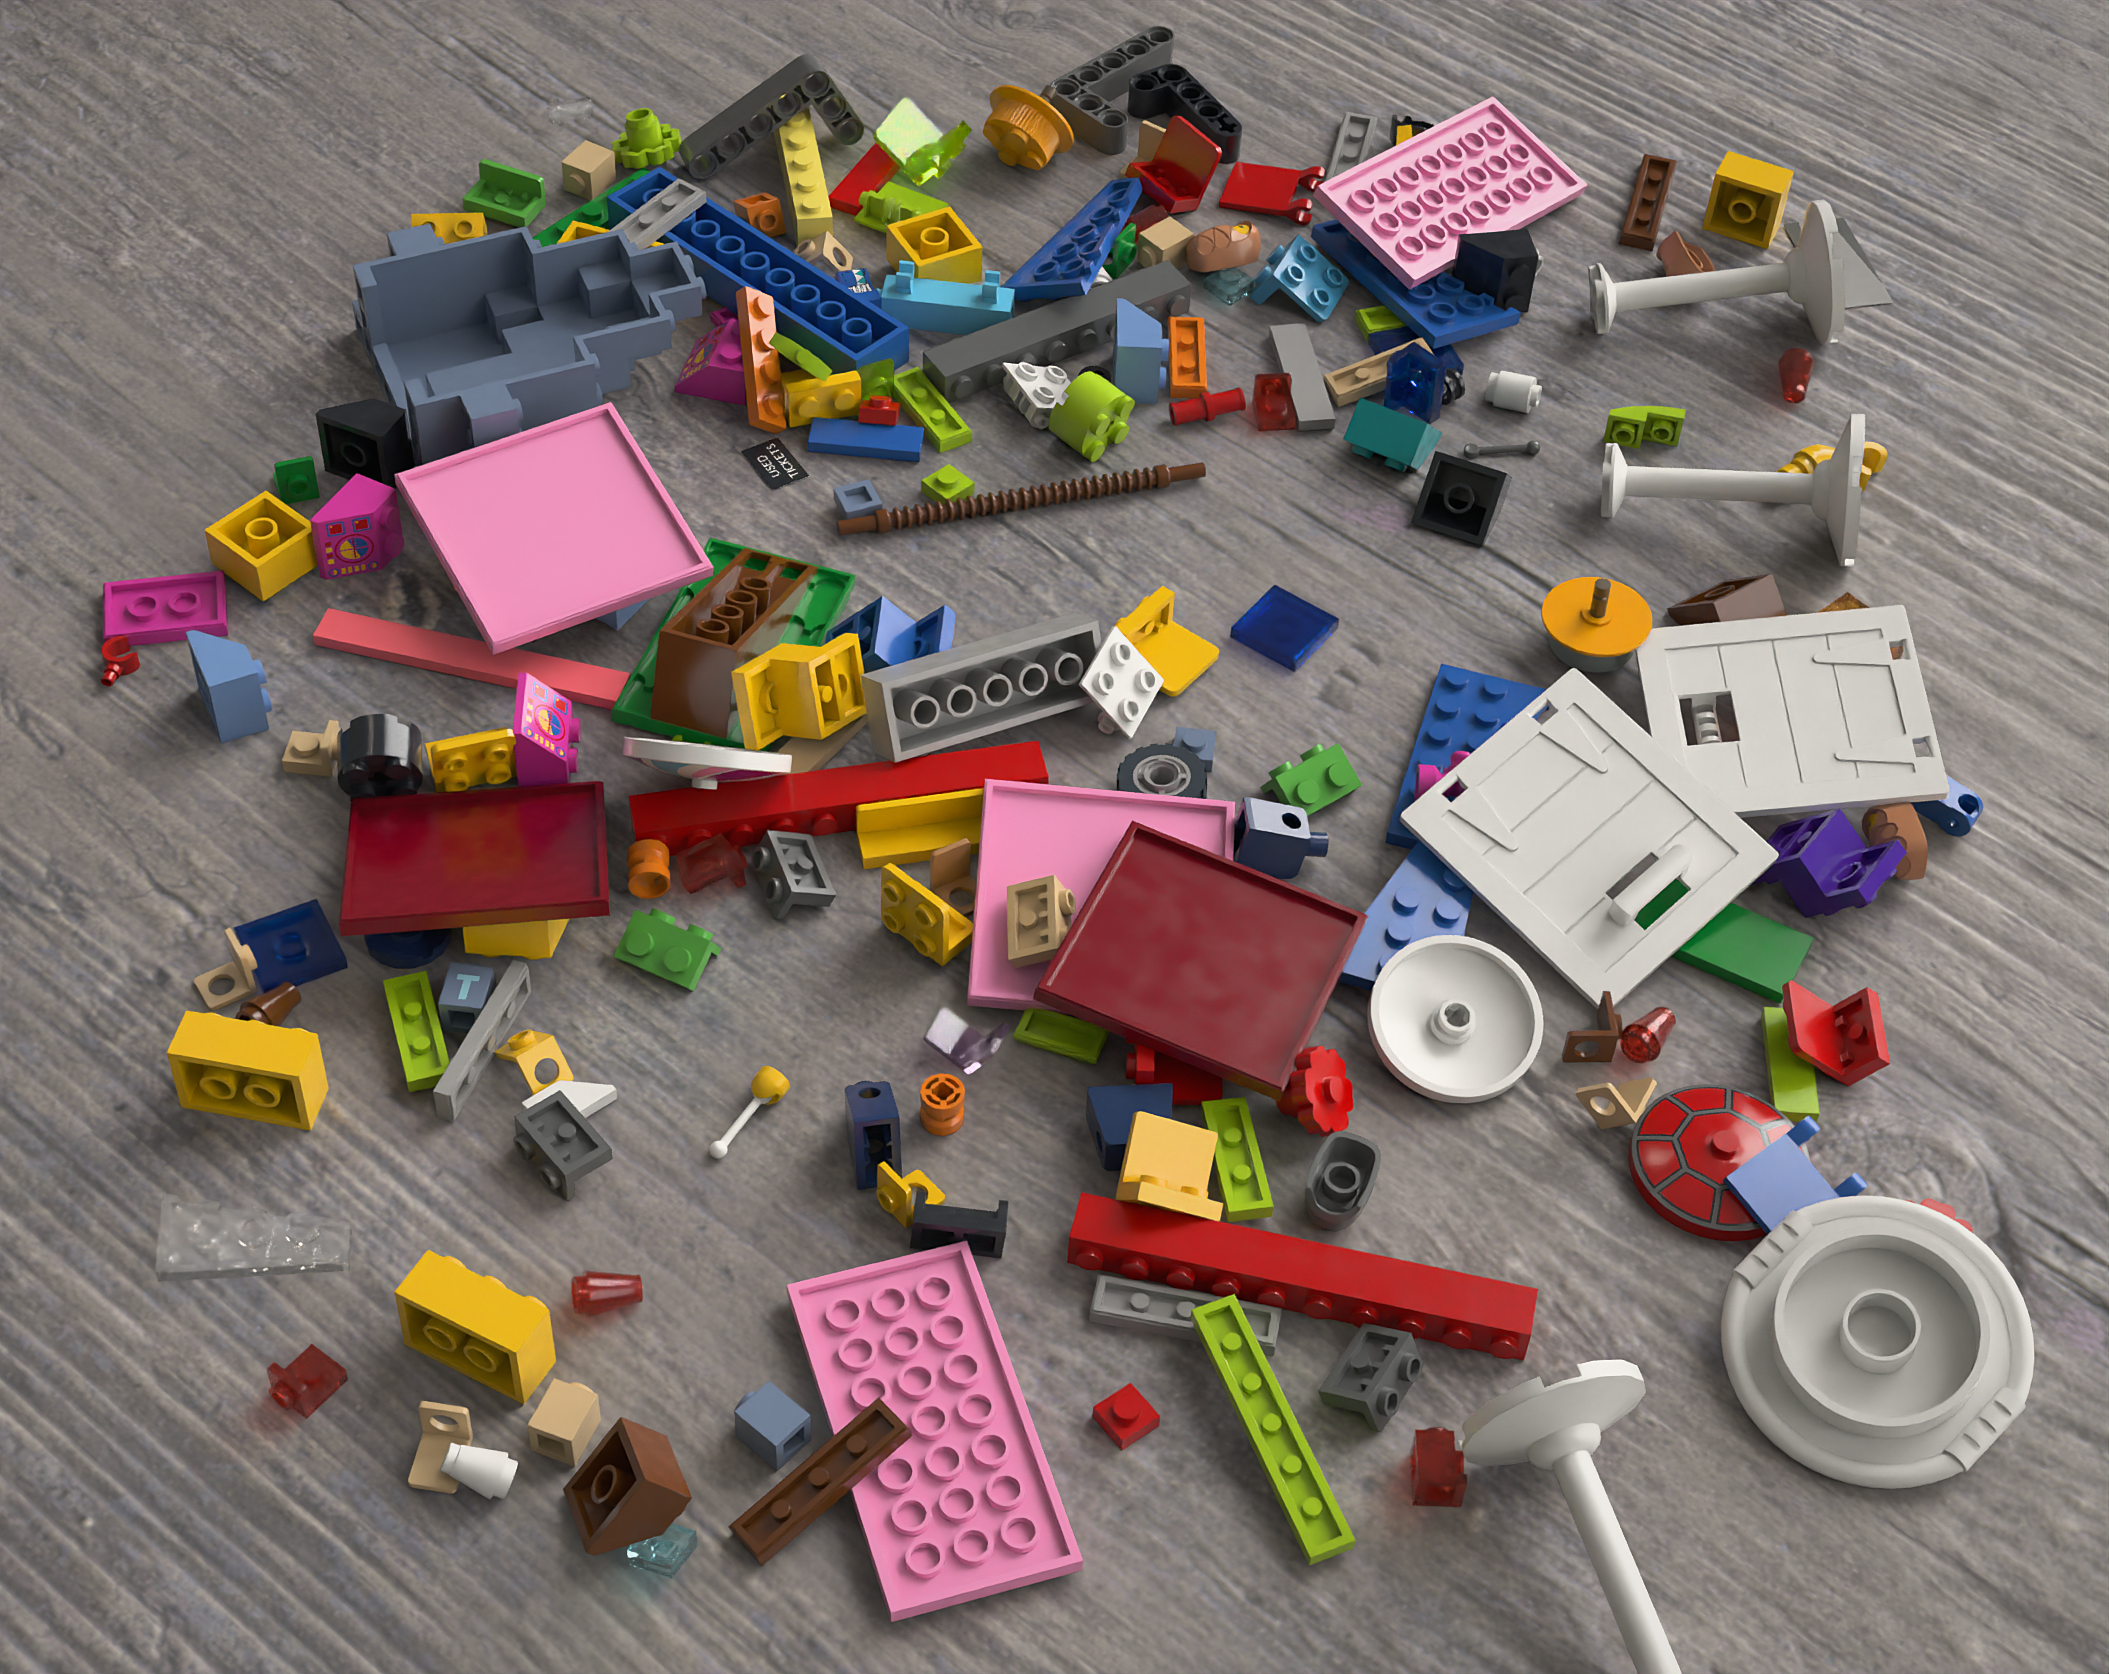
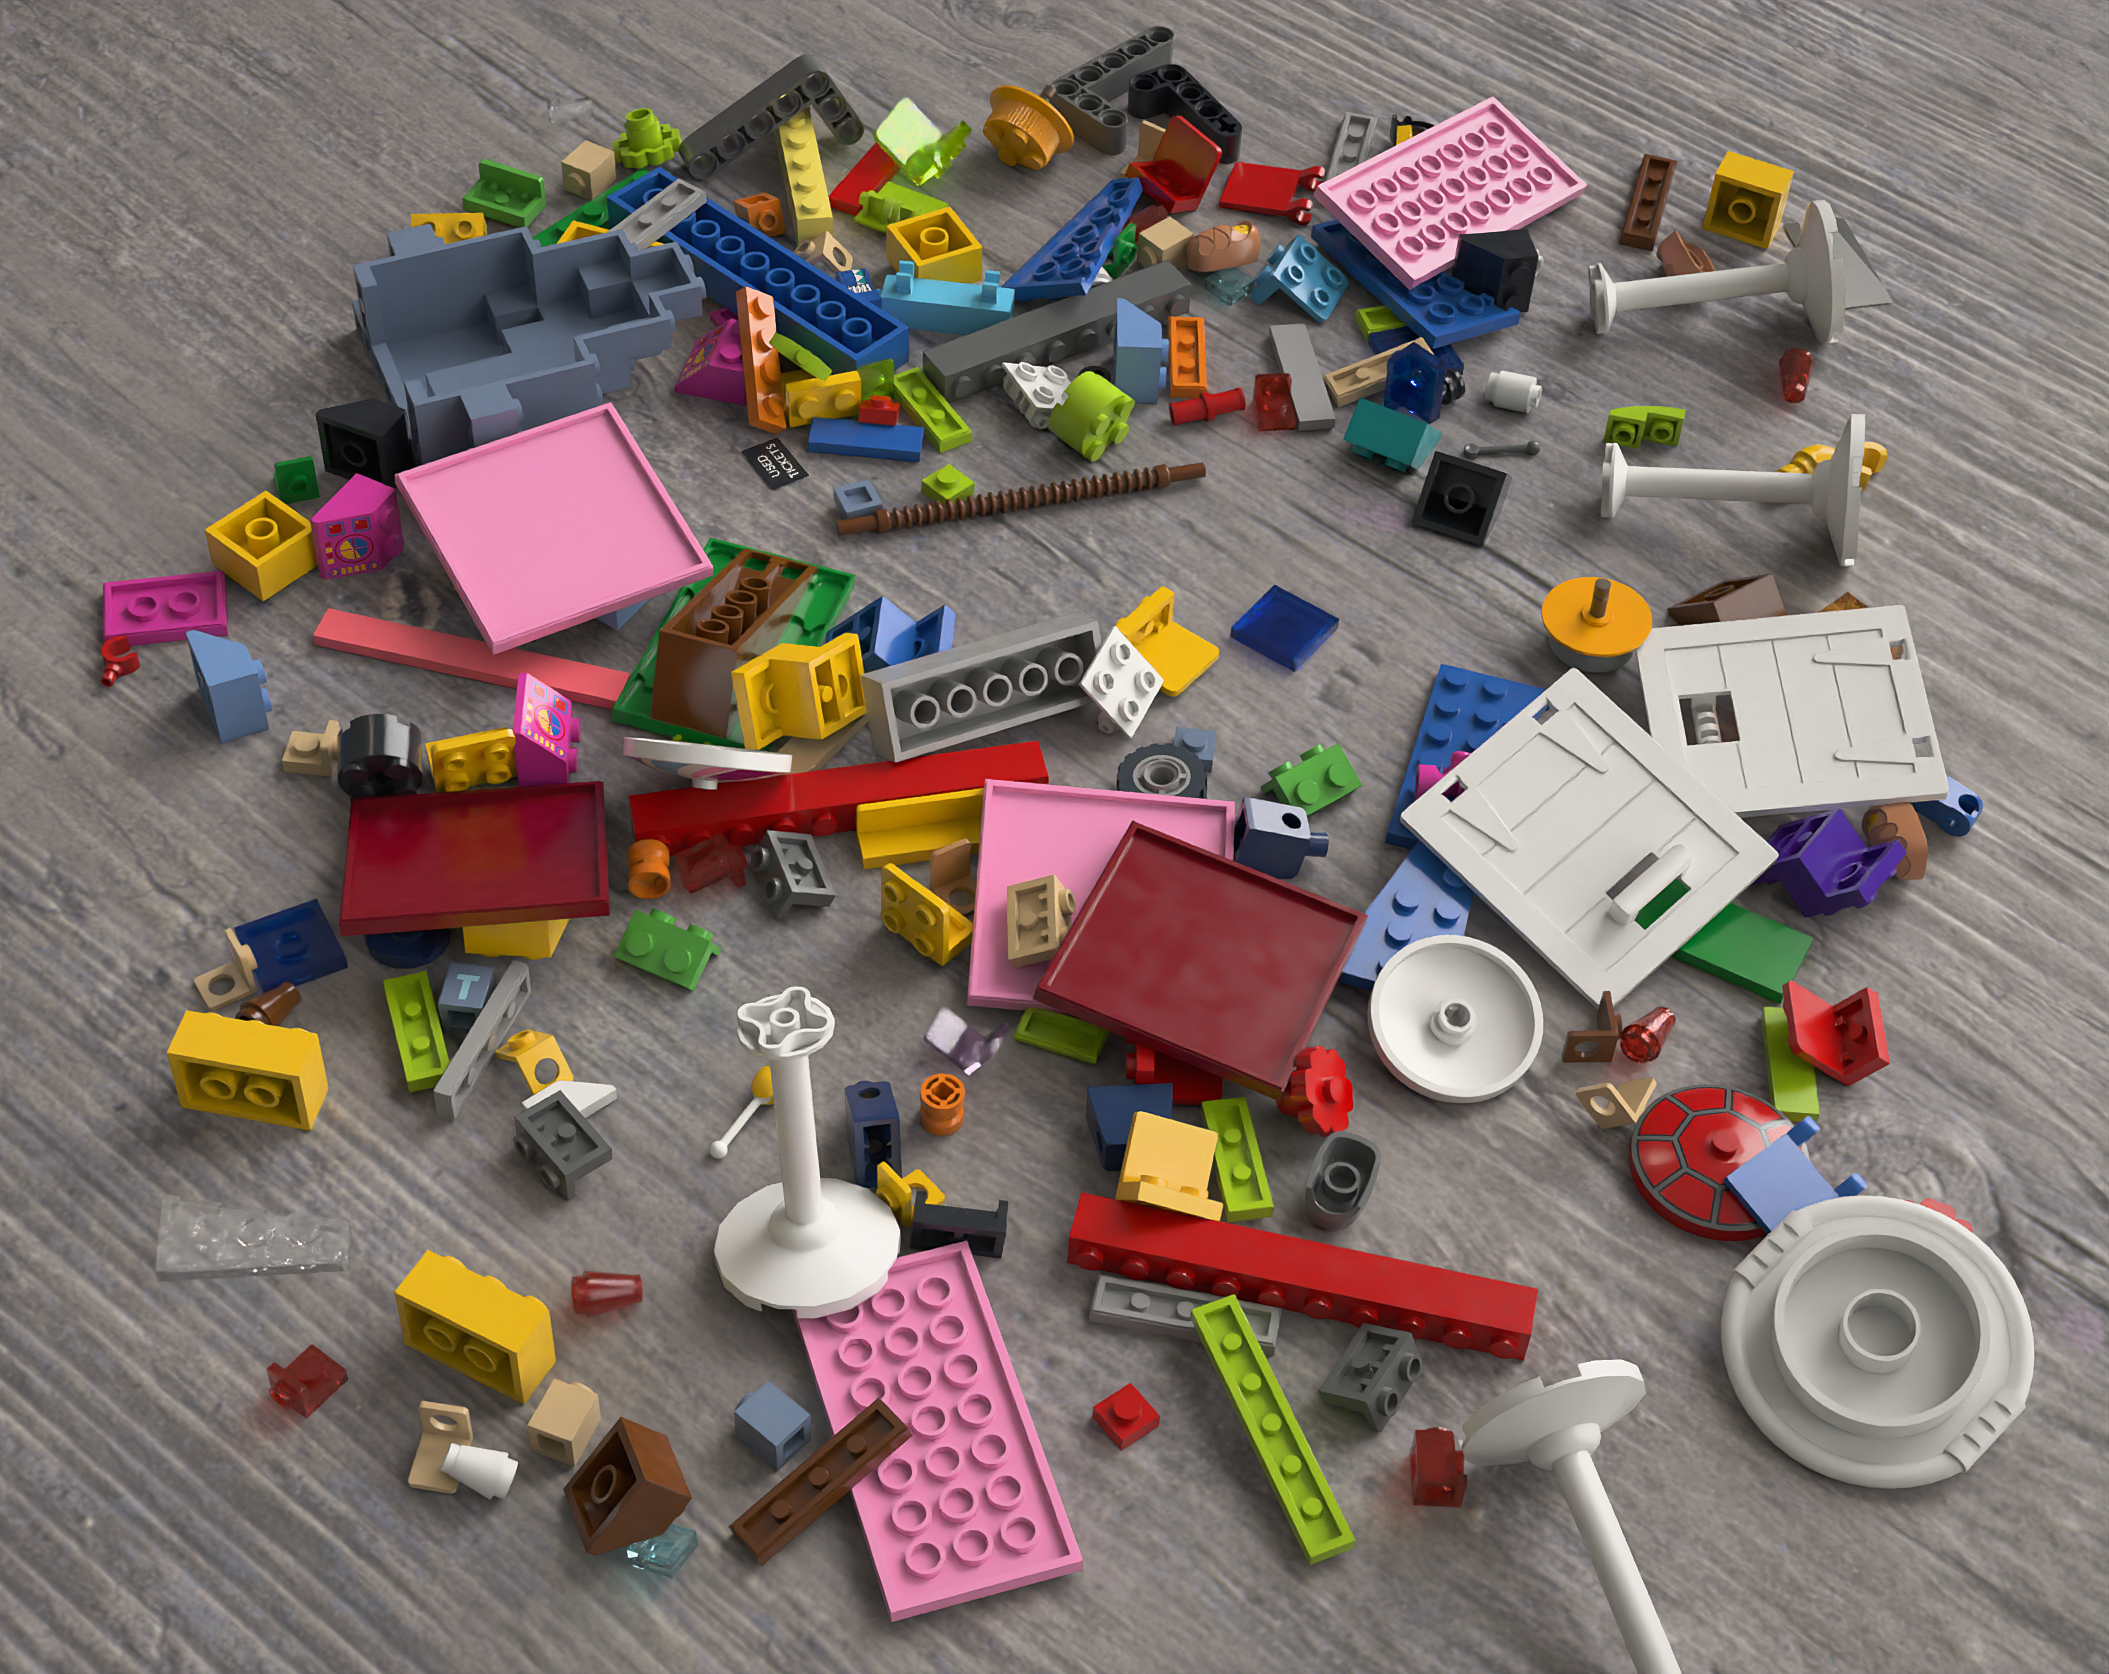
none -> white piece [714,986,901,1319]

